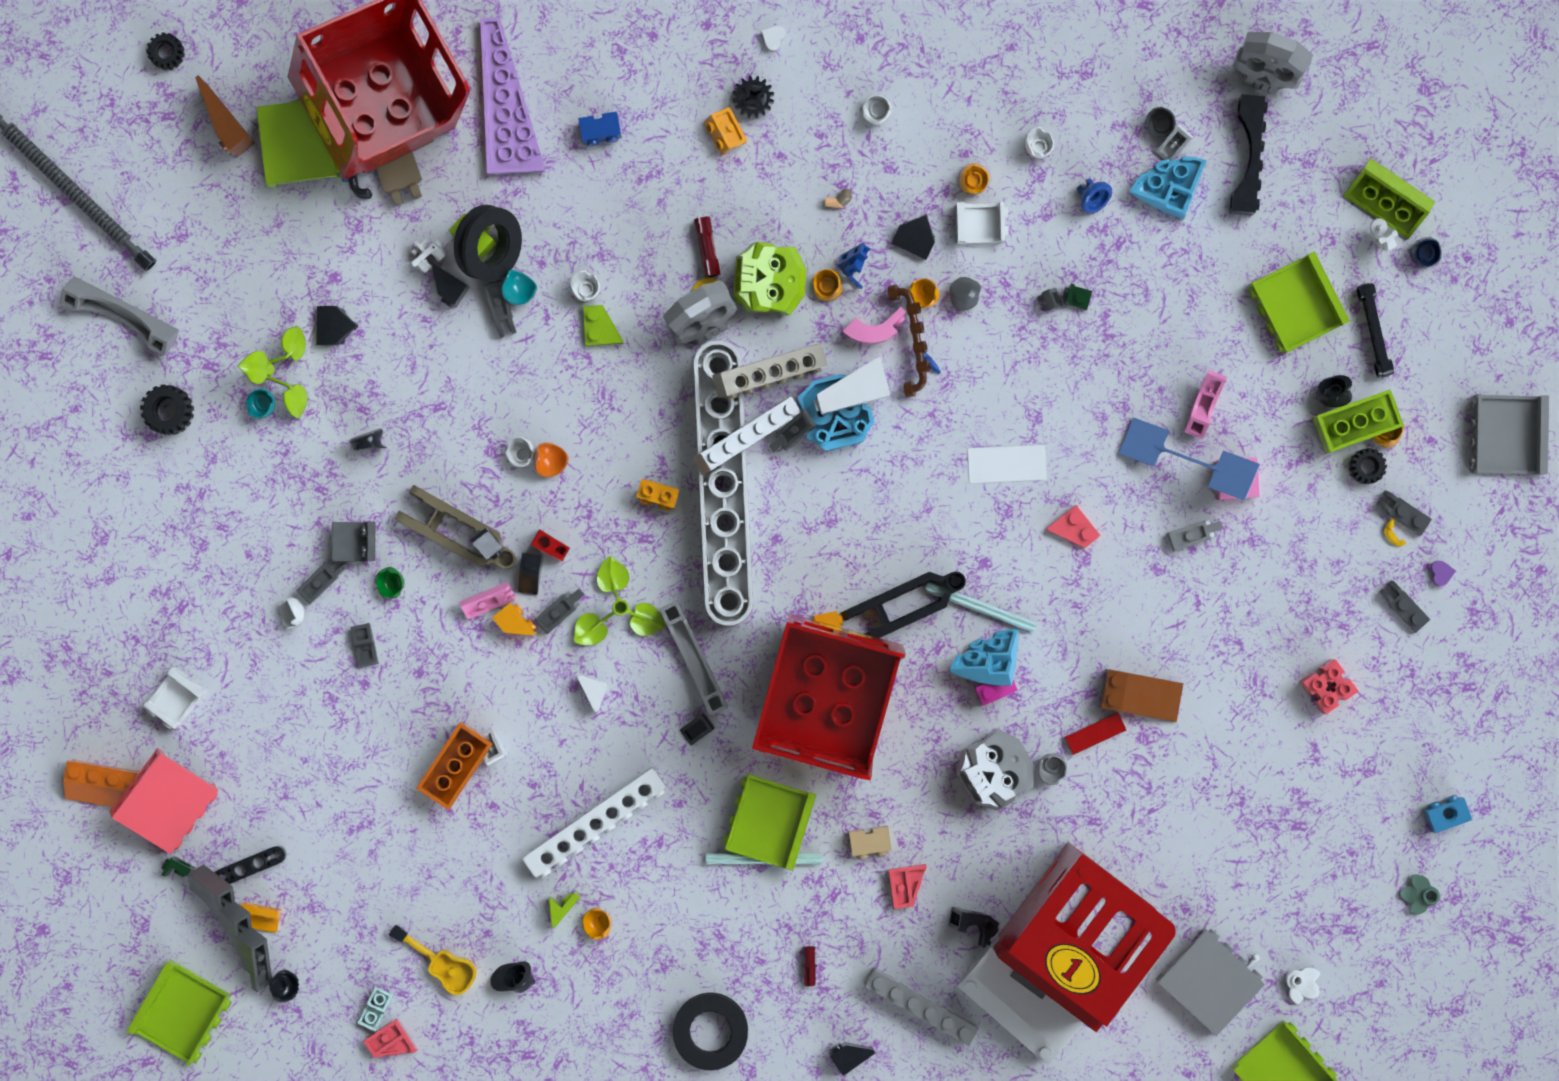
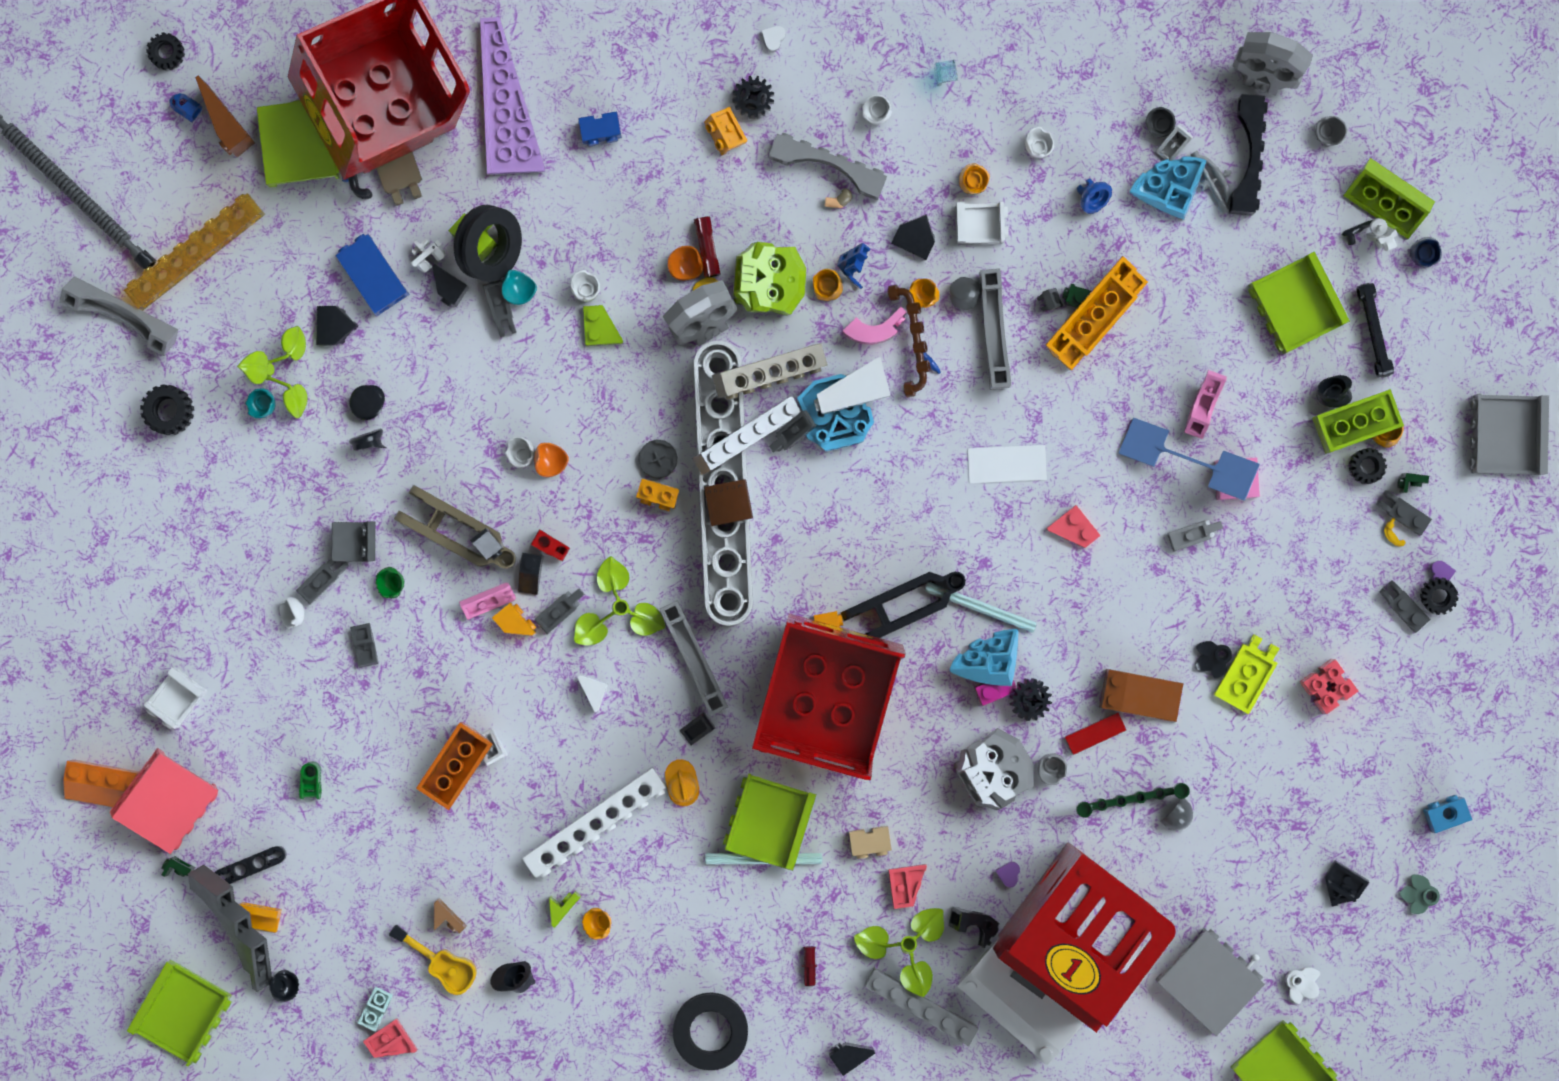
none -> clear yellow brick [124,193,265,311]
none -> blue rock [169,93,203,122]
none -> green piece [299,761,322,800]
none -> blue panel [335,234,410,316]
none -> black piece [349,385,385,420]
none -> medium nougat slope [434,898,467,934]
none -> dark grey tile [638,439,678,479]
none -> light orange piece [665,759,699,806]
none -> orange helmet [668,246,703,281]
none -> reddish brown slope [704,479,753,526]
none -> light grey arch [769,133,887,201]
none -> lime plant [854,908,944,997]
none -> clear light blue panel [934,60,958,86]
none -> light grey arch [979,268,1011,390]
none -> medium lavender tile [995,862,1020,888]
none -> black gear [1009,678,1052,721]
none -> light orange slope [1045,256,1148,370]
none -> dark green bar [1076,783,1190,818]
none -> dark grey helmet [1160,798,1193,831]
none -> light grey piece [1190,151,1232,214]
none -> black plate [1195,641,1232,679]
none -> neon yellow tile [1213,634,1280,714]
none -> light grey hair [1315,116,1347,146]
none -> black slope [1325,860,1370,907]
none -> black bar [1342,220,1373,245]
none -> dark green bracket [1397,473,1429,493]
none -> black tyre [1420,577,1459,615]

